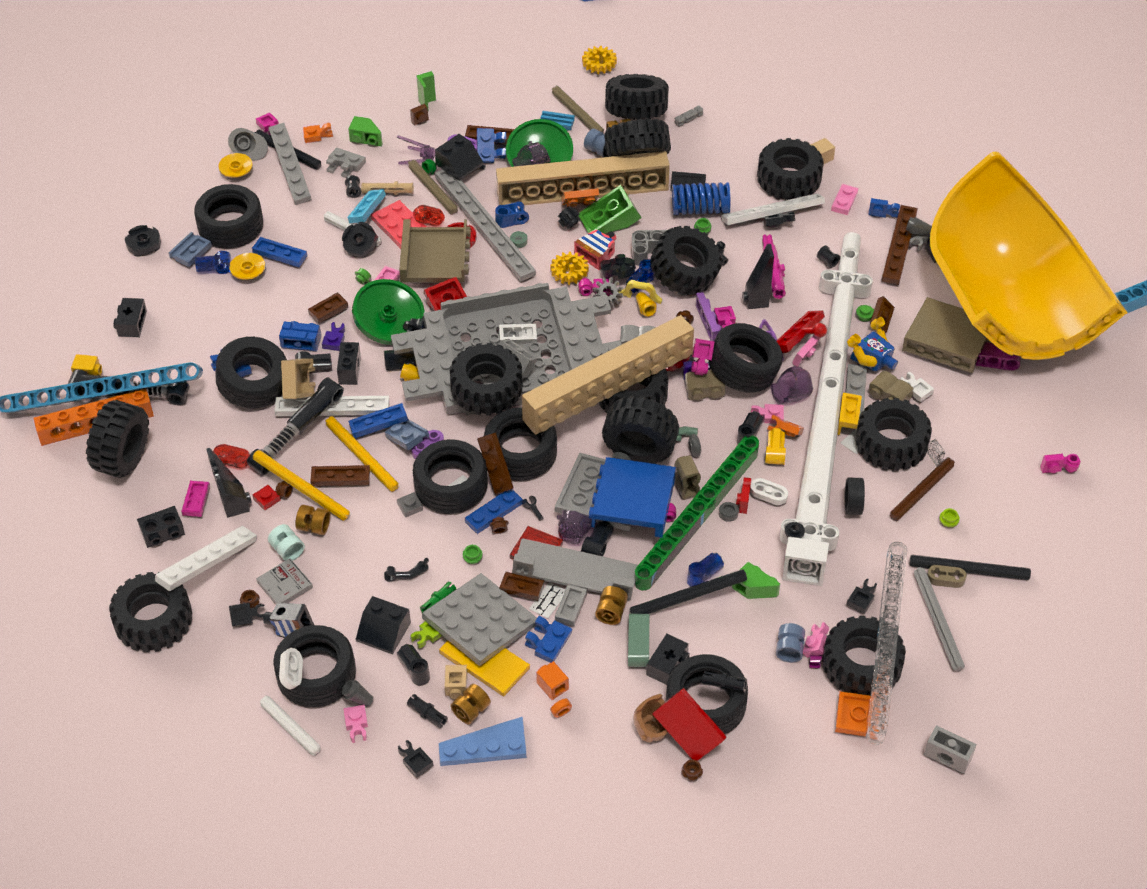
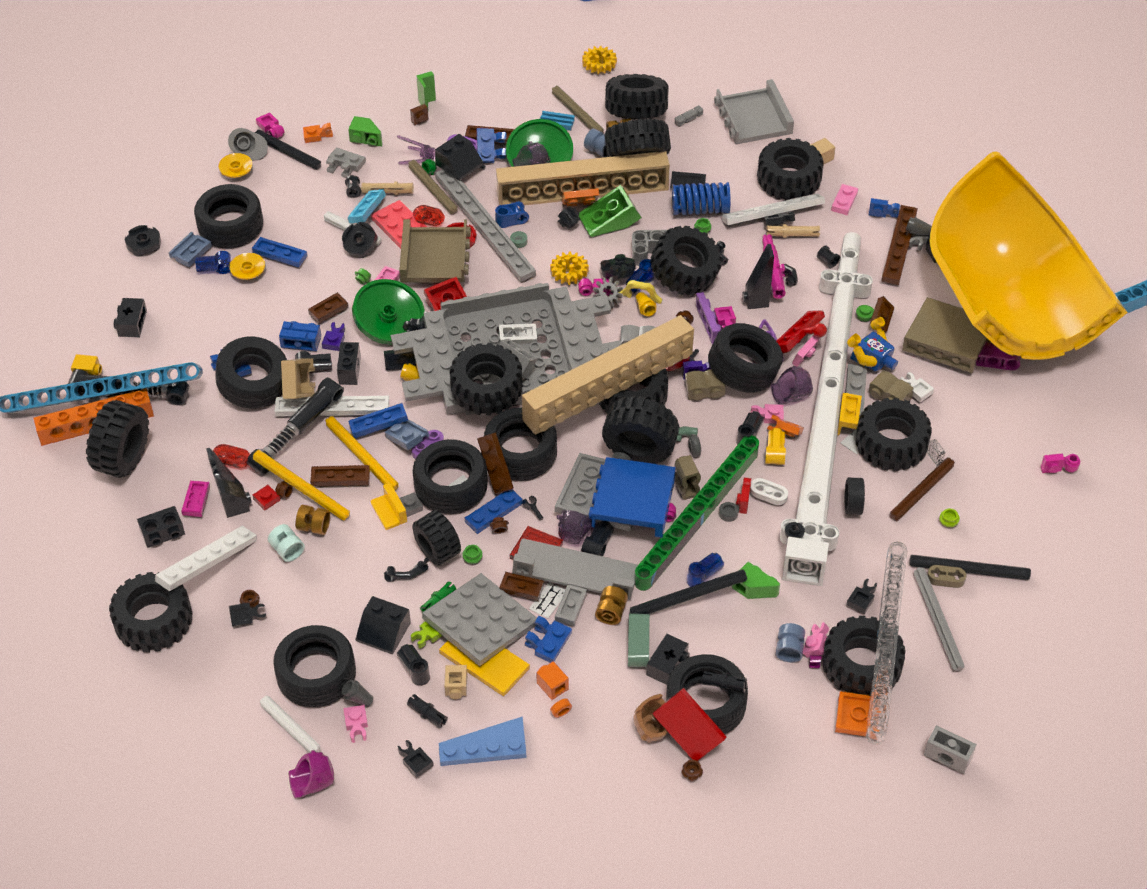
light grey tile [256,558,313,604] -> none
torso [263,603,314,638] -> none
light grey plate [268,123,312,205] -> none
white plate [279,648,303,689] -> none
pearl gold wheel [450,684,491,724] -> none
torso [574,230,617,270] -> none
dark pink plate [691,338,715,376] -> none
none -> magenta helmet [288,750,334,798]
none -> yellow panel [370,483,407,530]
none -> black tyre [412,510,461,565]
none -> light grey panel [714,79,794,144]
none -> tan pin [766,224,820,238]
none -> black arm [784,264,798,287]

